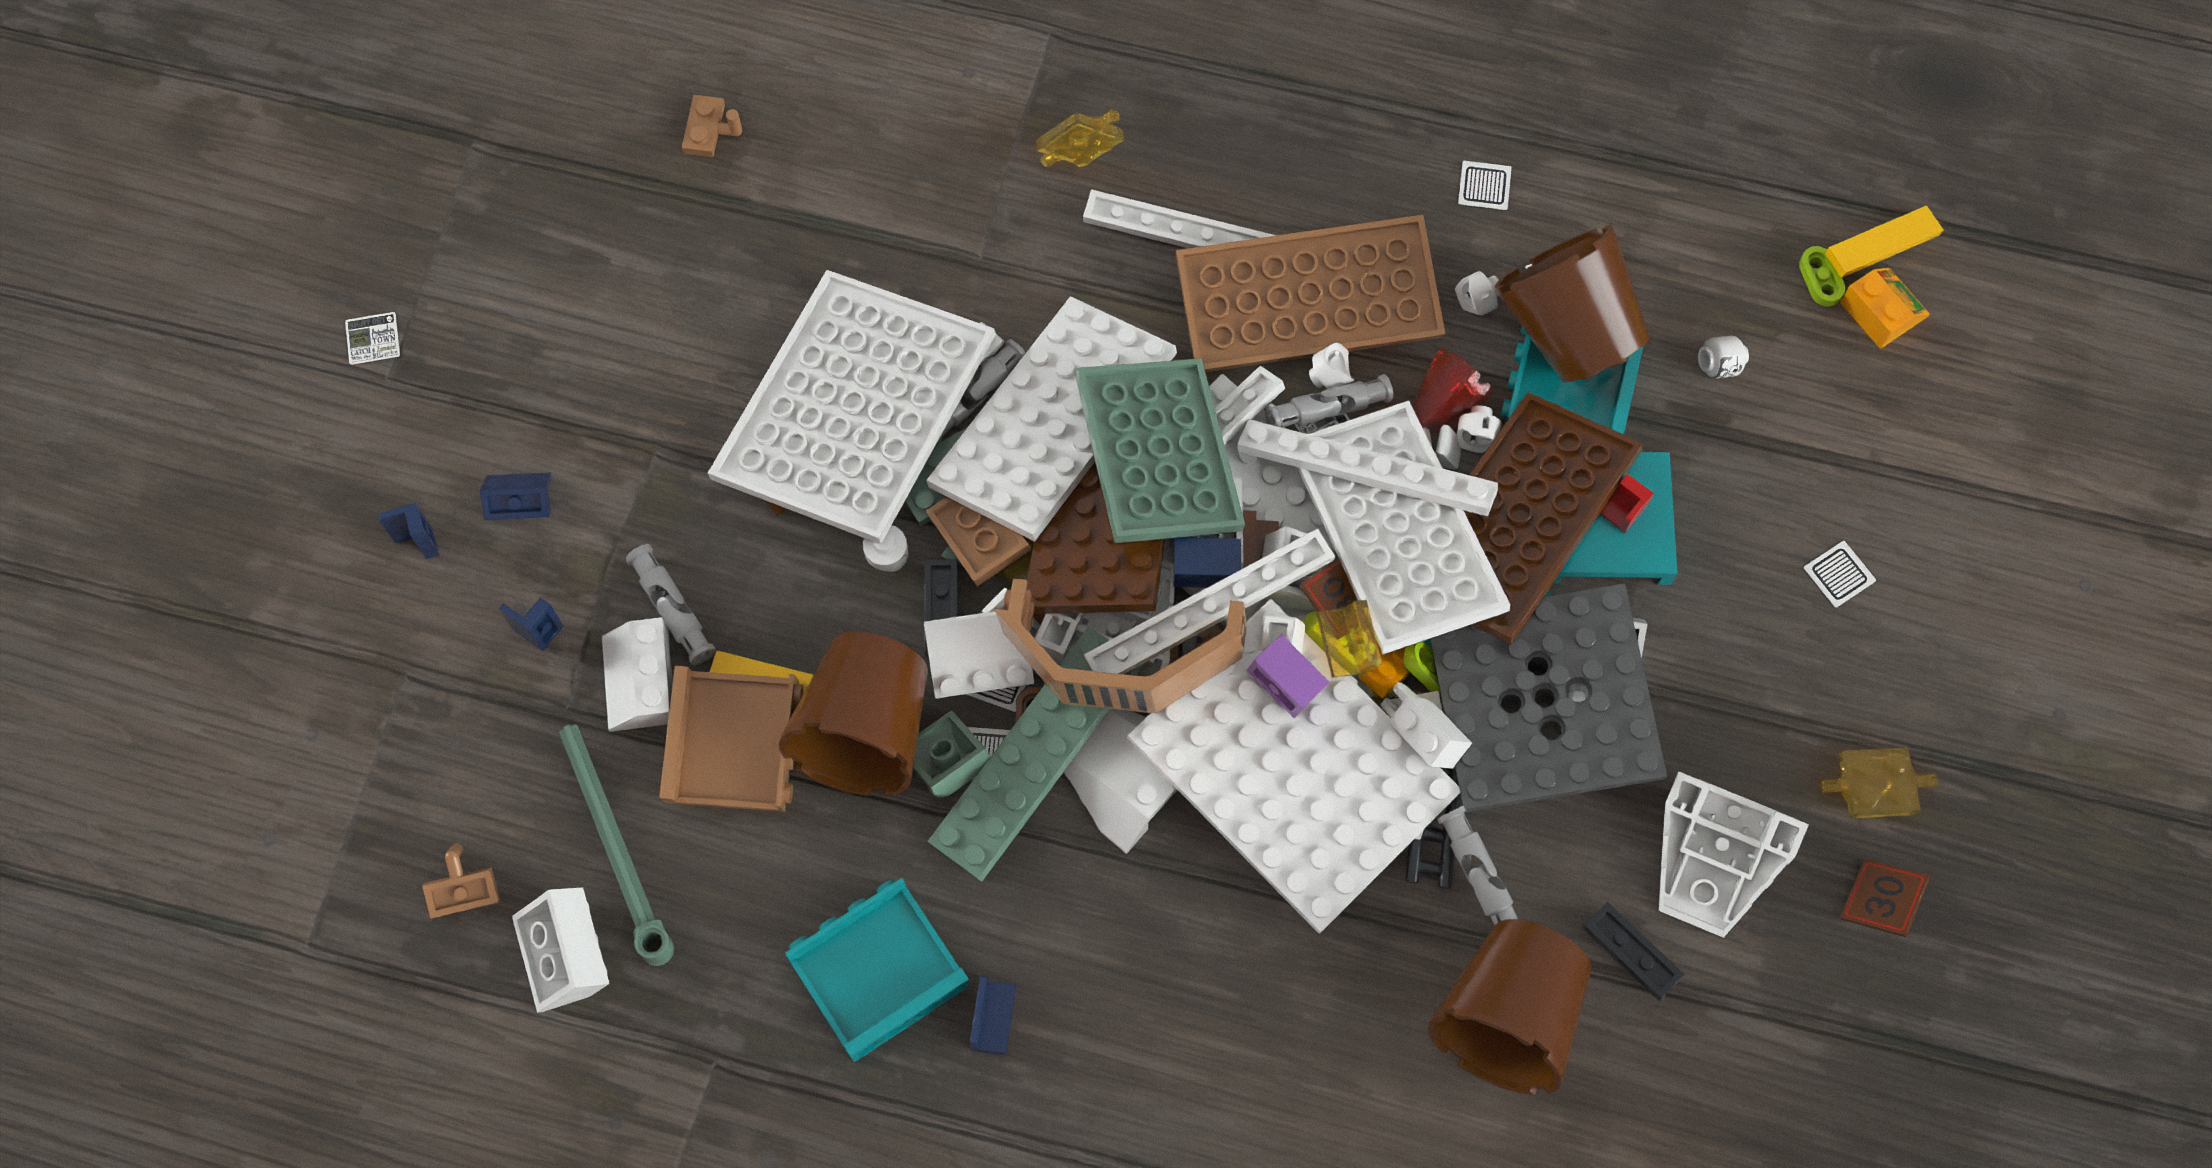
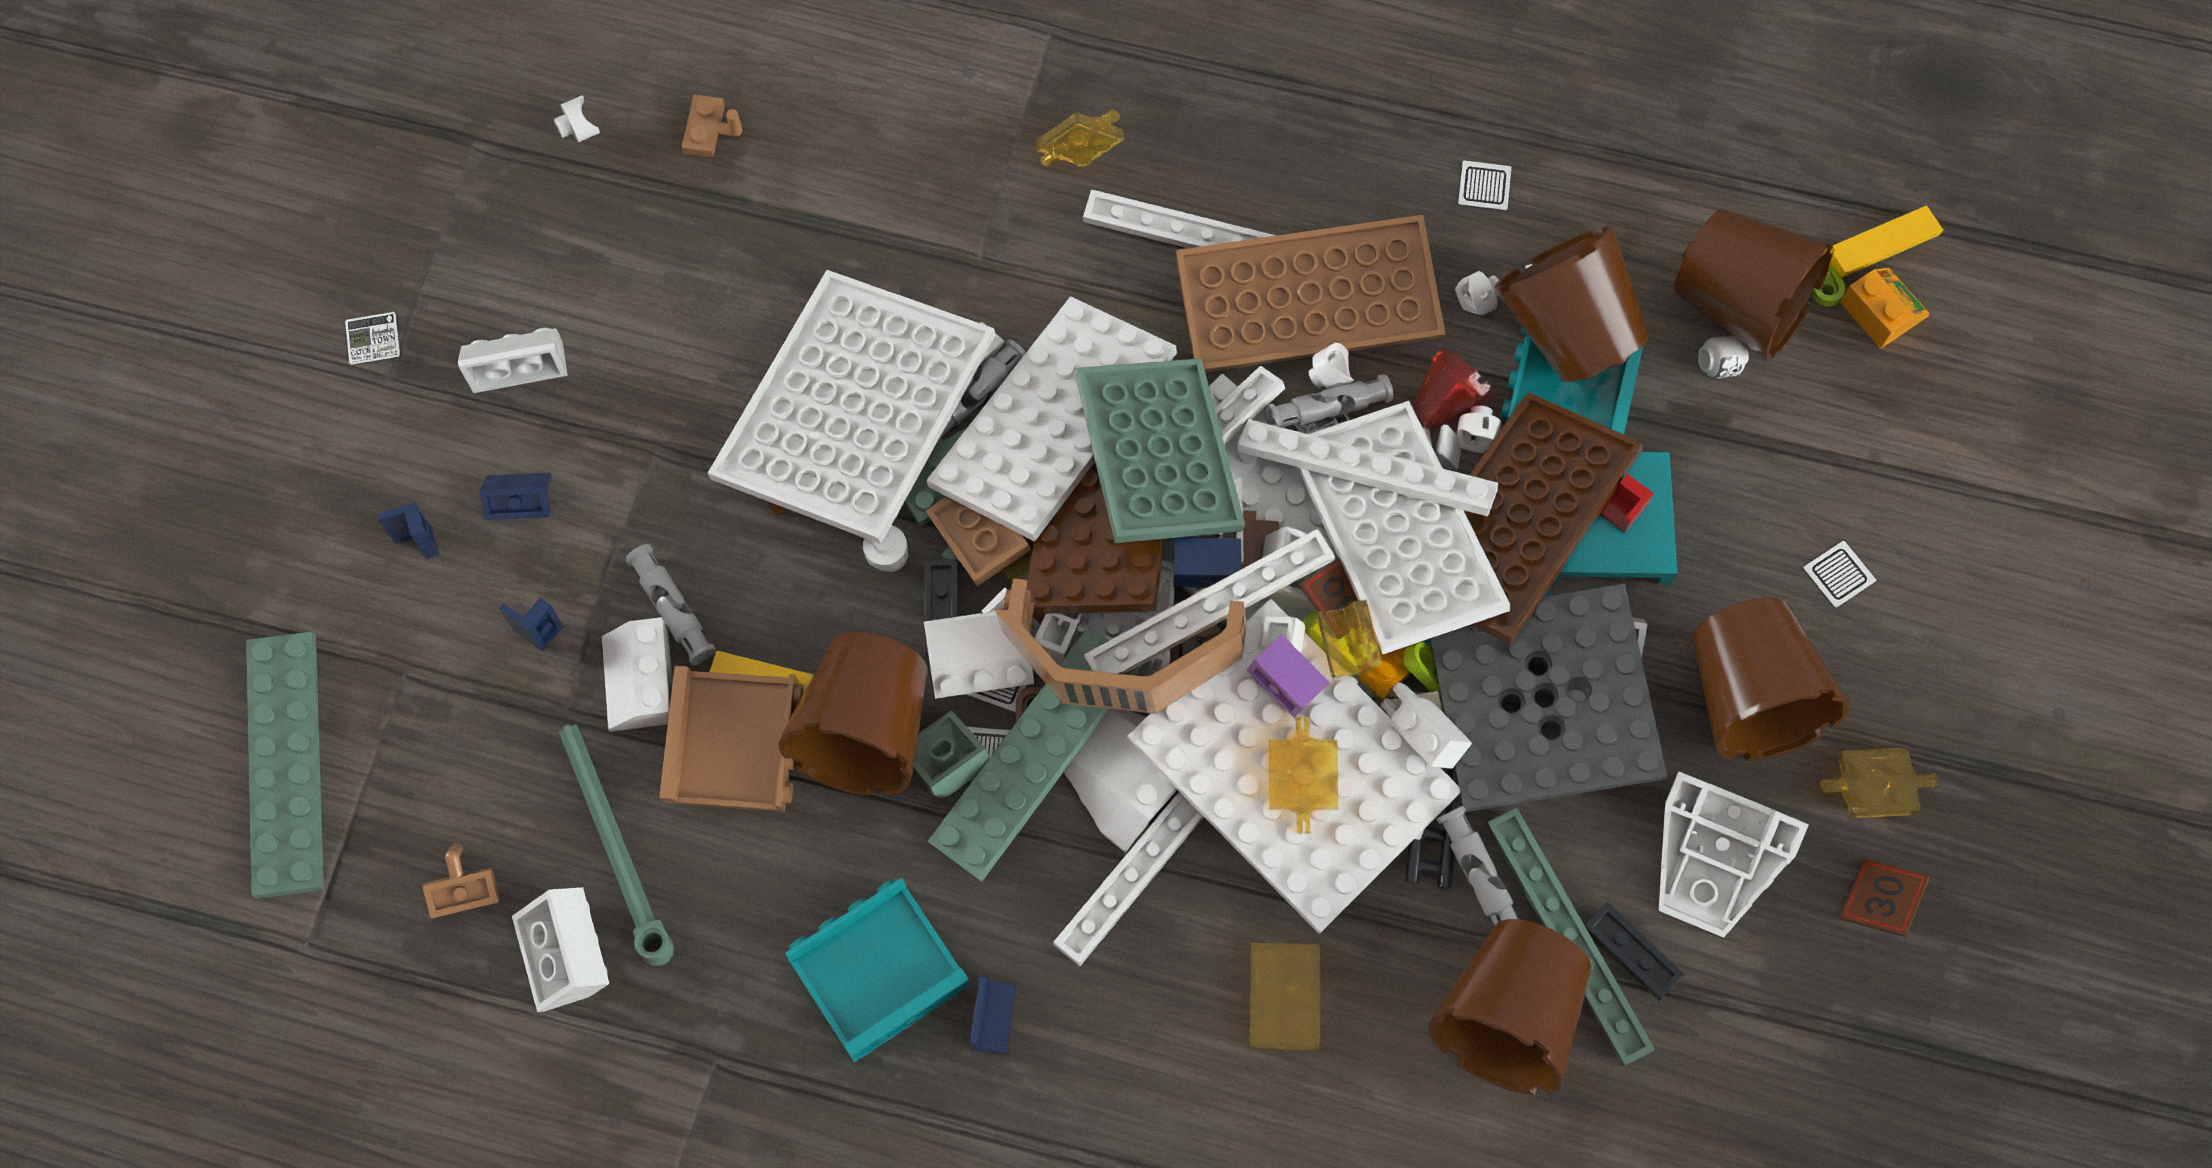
none -> sand green plate [246,632,324,899]
none -> white slope [458,328,568,393]
none -> white piece [554,95,600,142]
none -> white plate [1053,792,1204,966]
none -> clear yellow plate [1249,942,1320,1050]
none -> clear yellow plate [1268,716,1338,834]
none -> sand green plate [1486,808,1655,1068]
none -> reddish brown cone [1674,208,1835,361]
none -> reddish brown cone [1692,597,1849,761]

